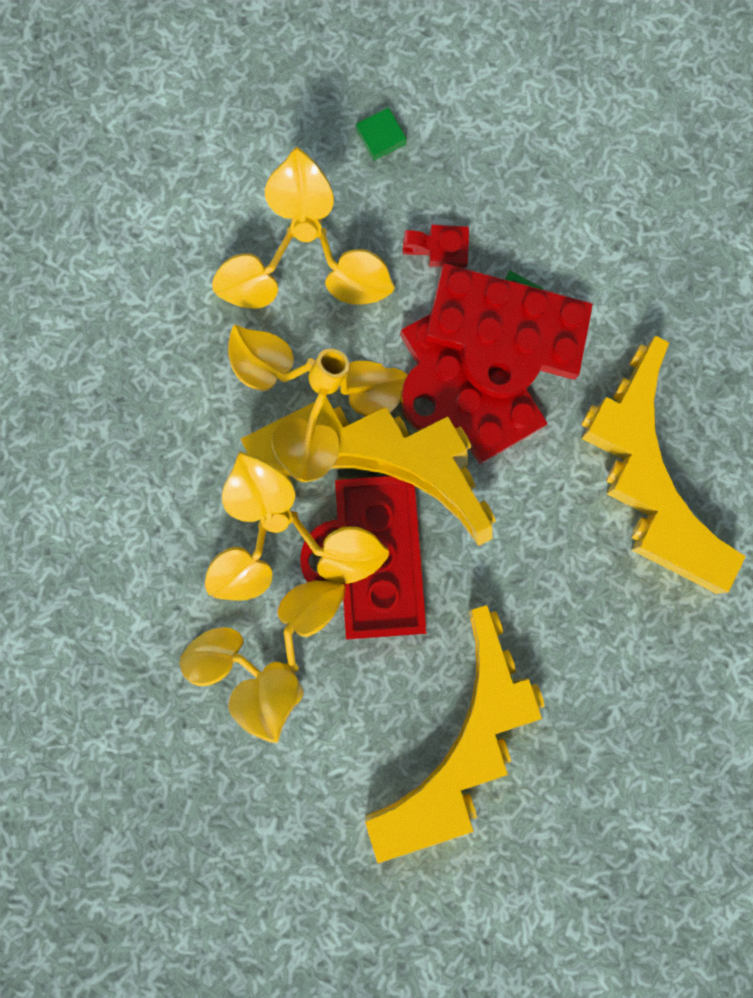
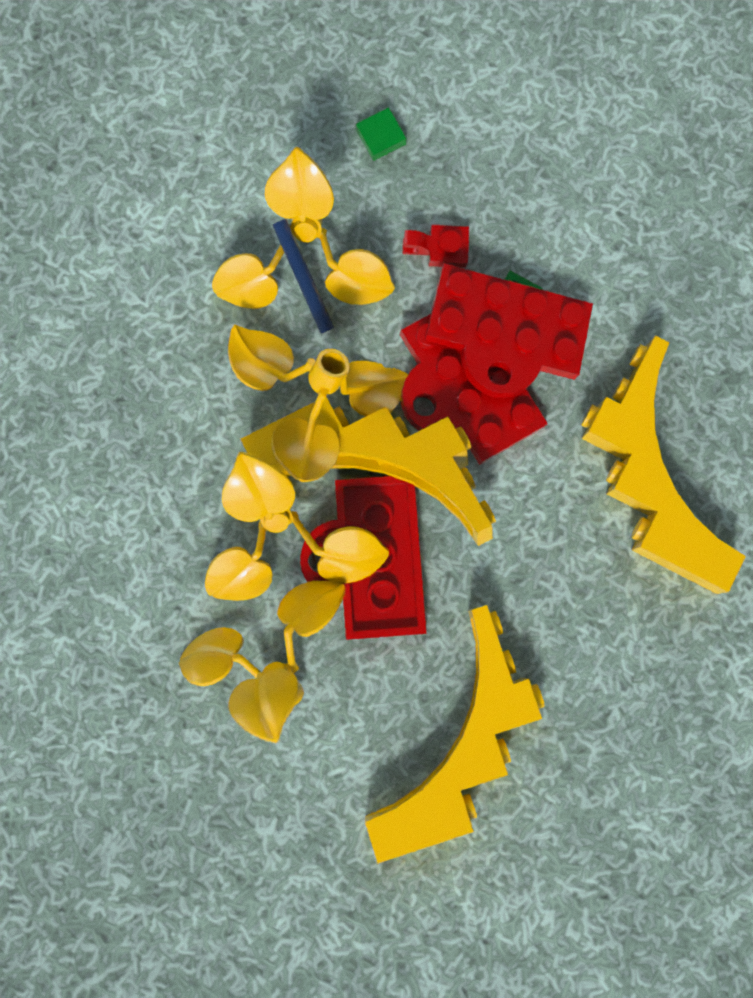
none -> dark blue bar [272,219,334,334]

